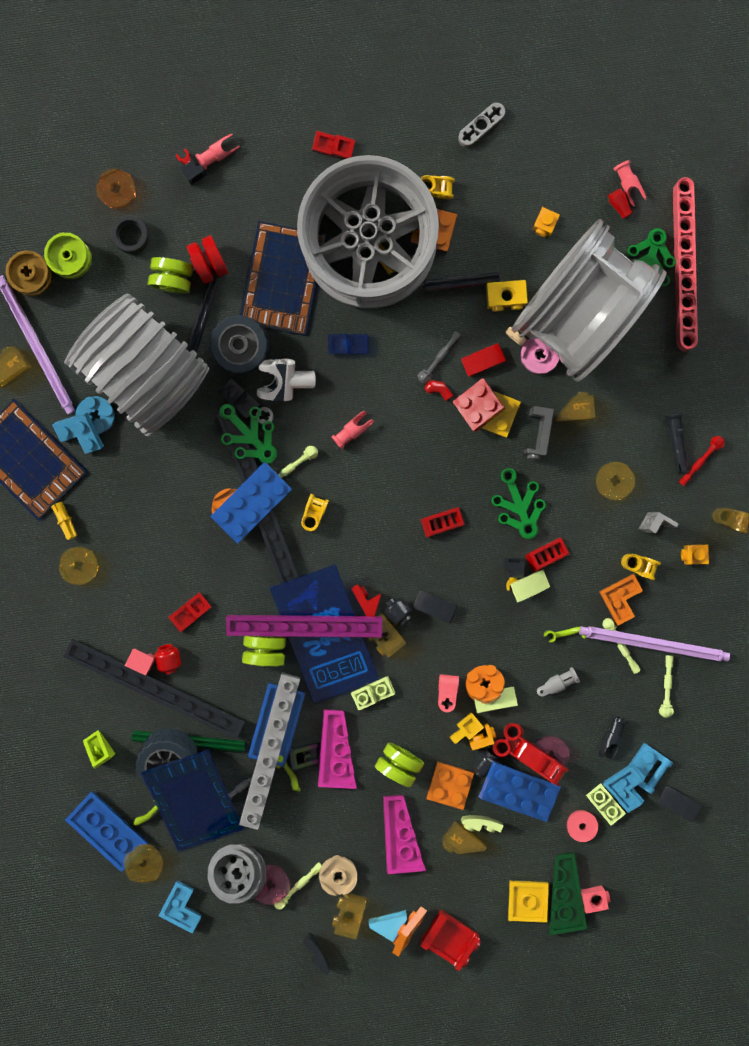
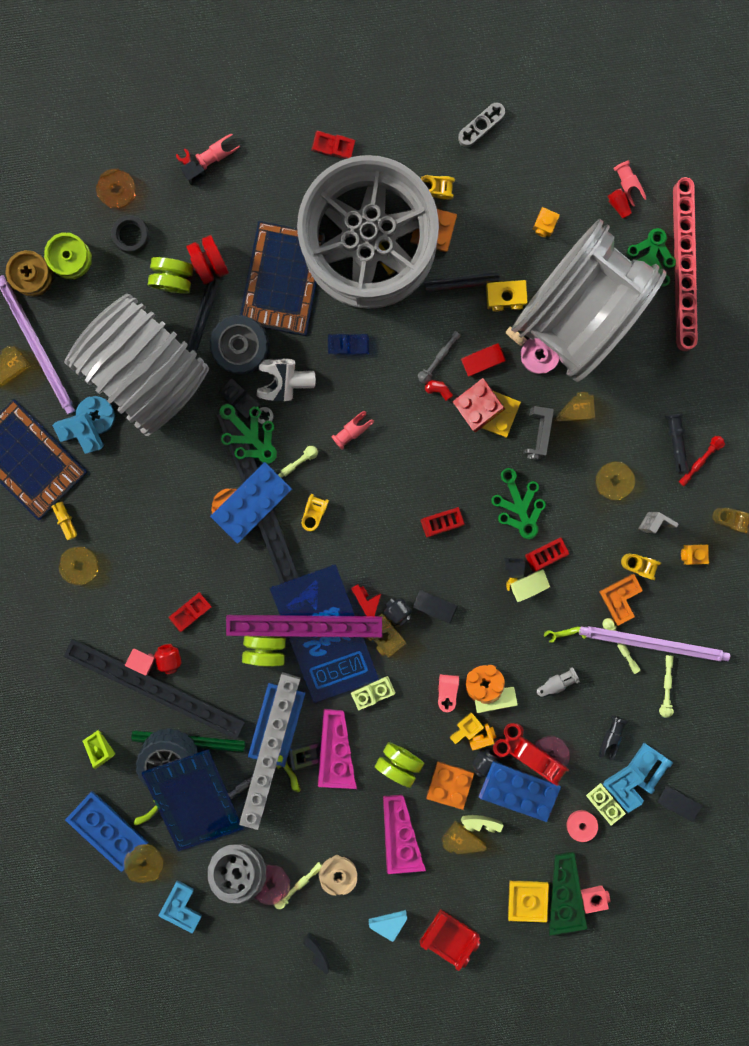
clear yellow brick [332,893,366,940] -> none
orange plate [392,907,427,957] -> none

